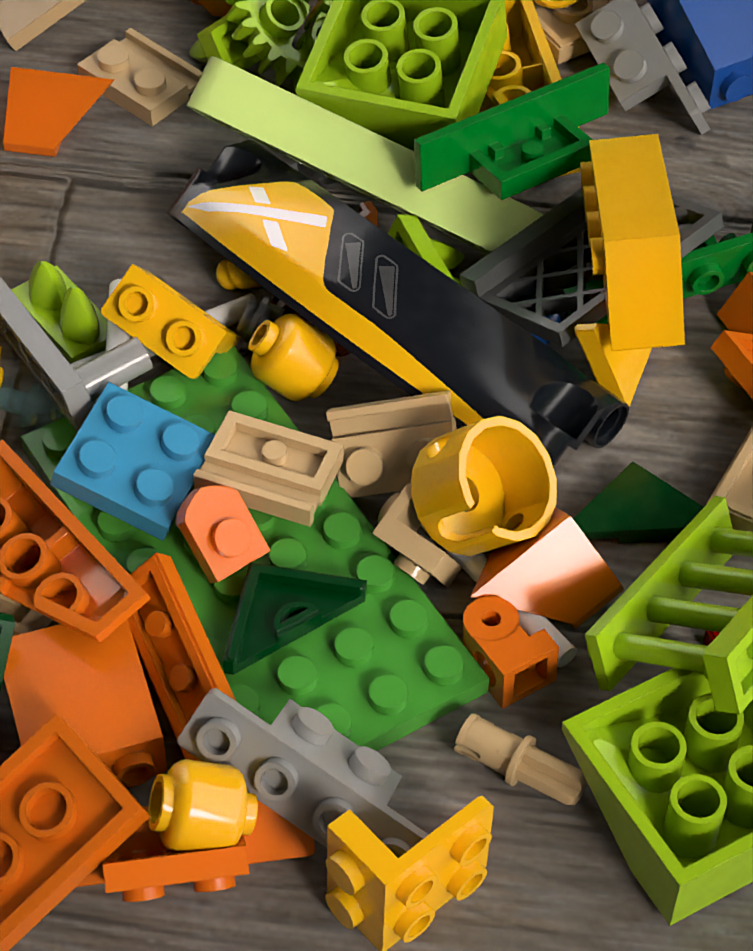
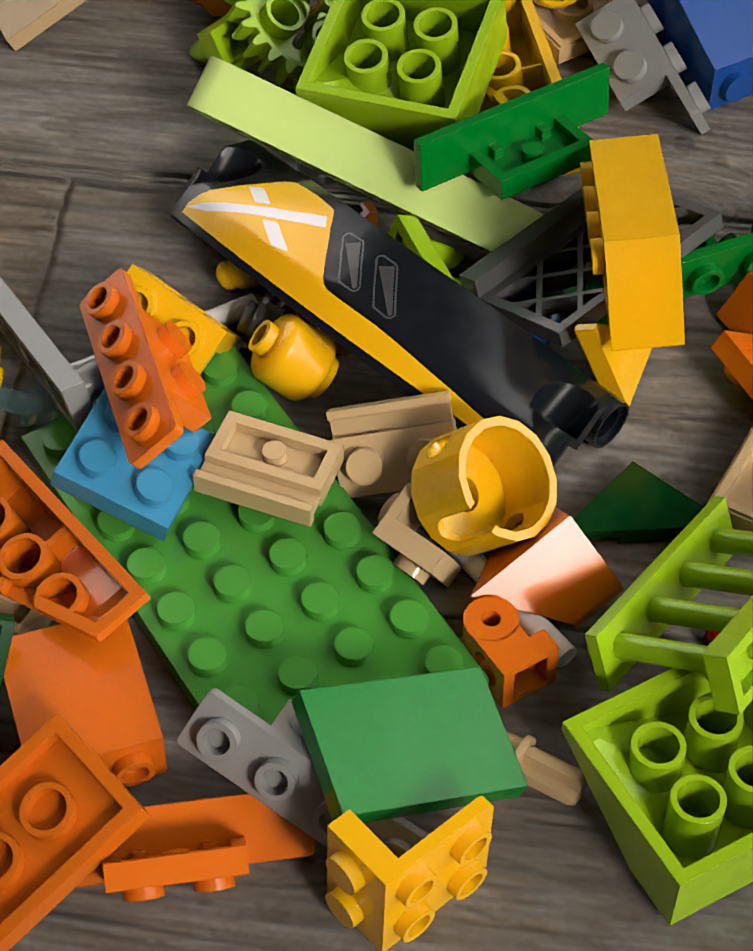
orange slope [3,67,115,157] -> none
lime tile [11,261,107,364] -> none
tan plate [77,28,203,127] -> none
orange tile [128,552,237,761] -> none
yellow head [148,759,258,852] -> none
orange plate [175,486,271,584] -> none
dark green tile [223,562,367,675] -> none
none -> orange bracket [79,268,212,469]
none -> green tile [291,667,528,823]

